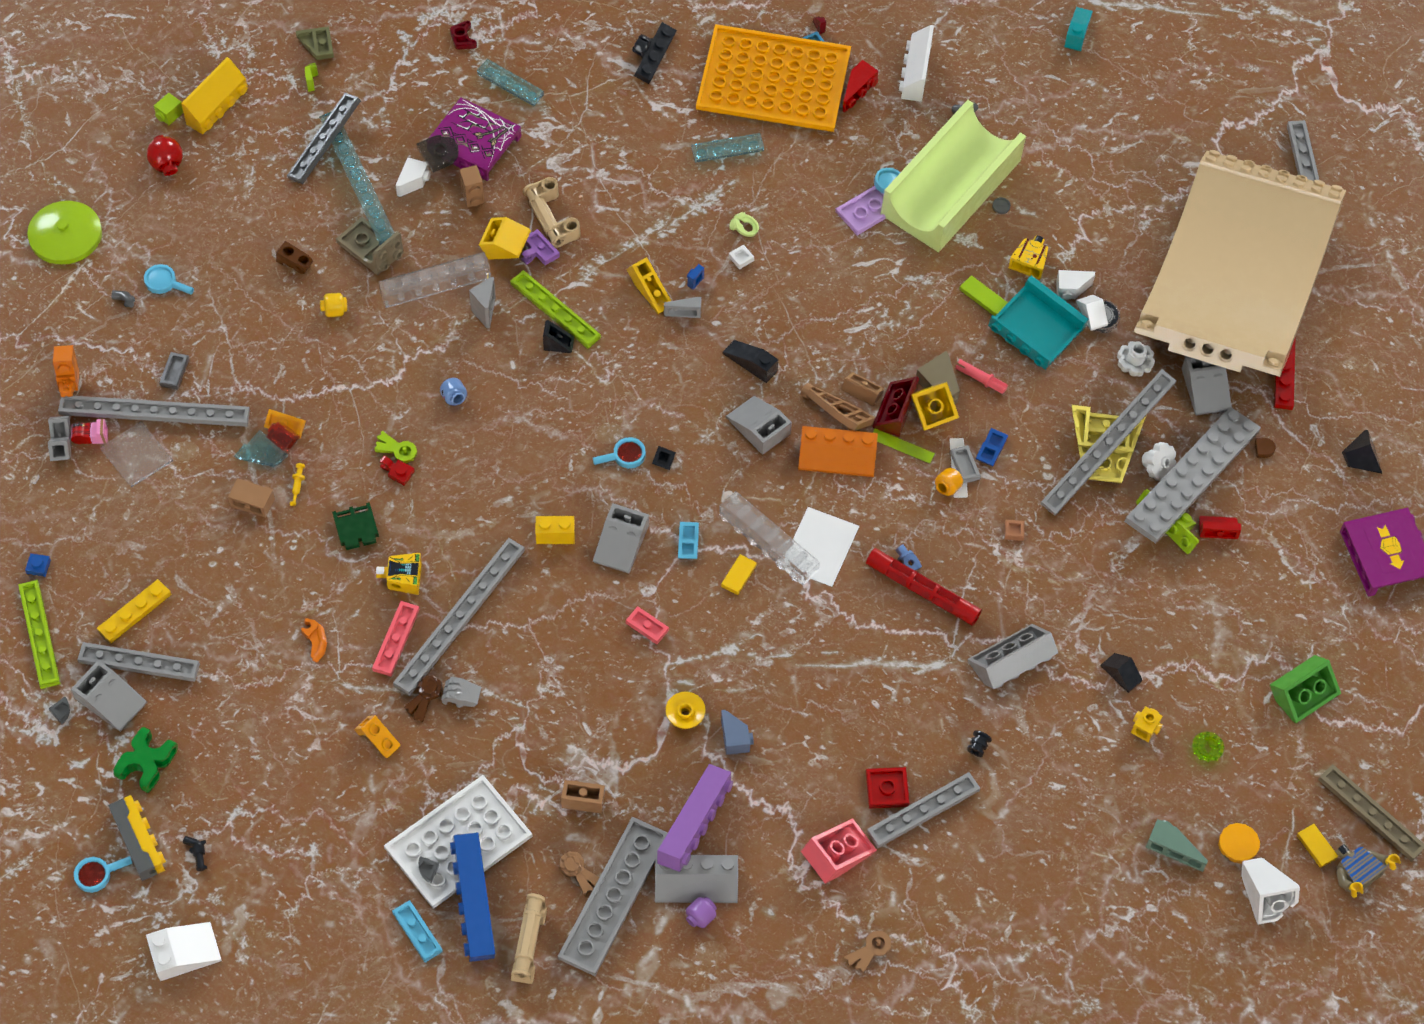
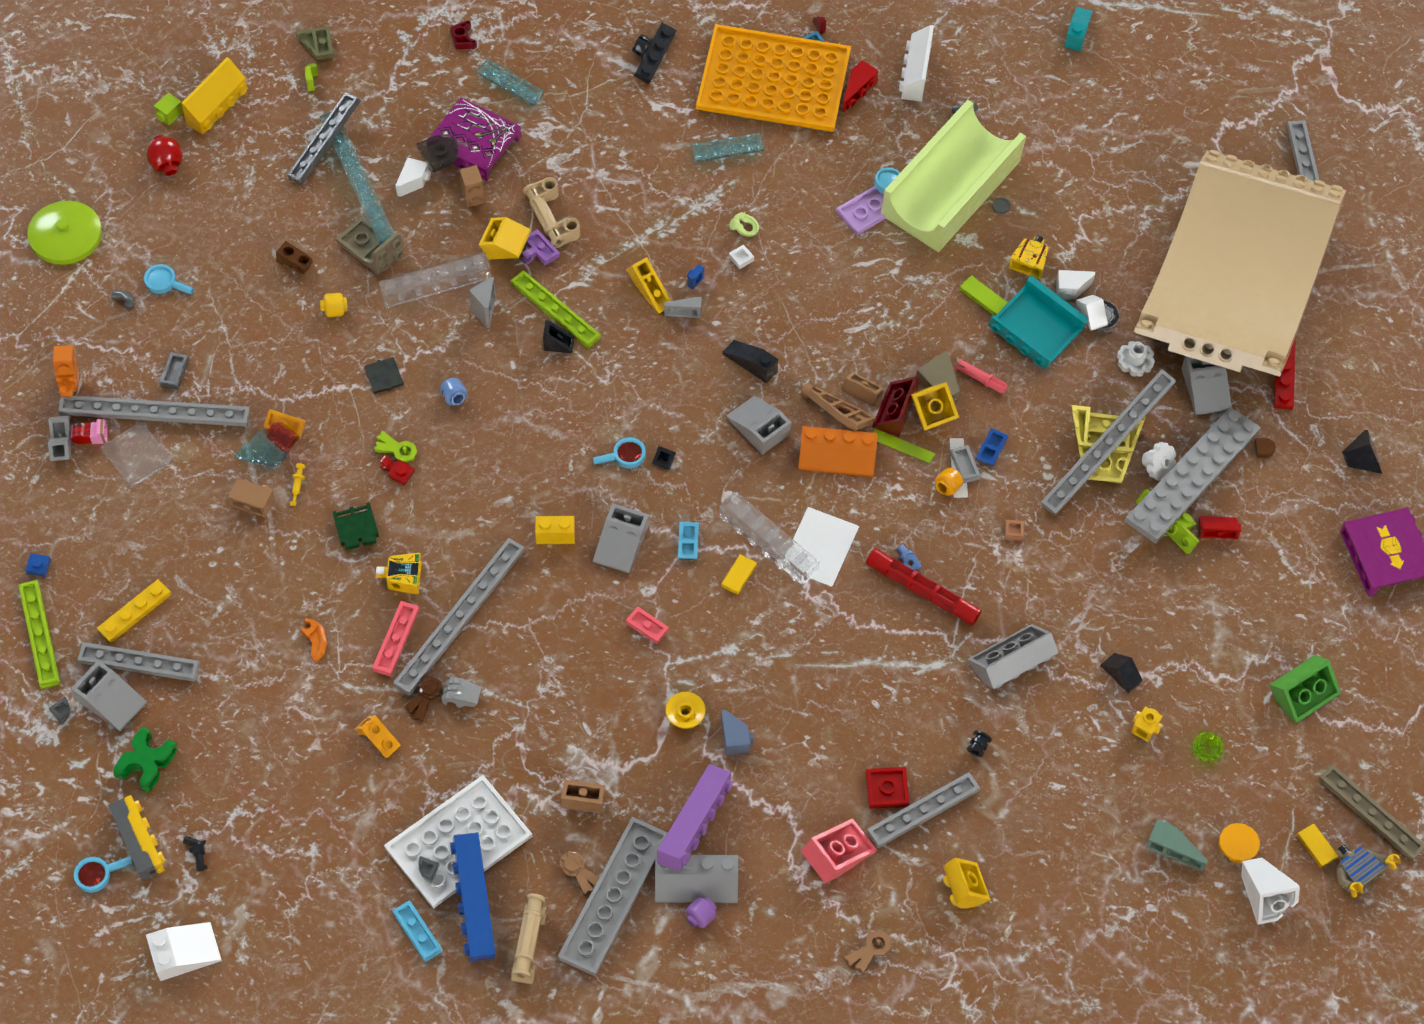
none -> pearl dark grey piece [364,357,404,394]
none -> yellow brick [943,857,991,908]

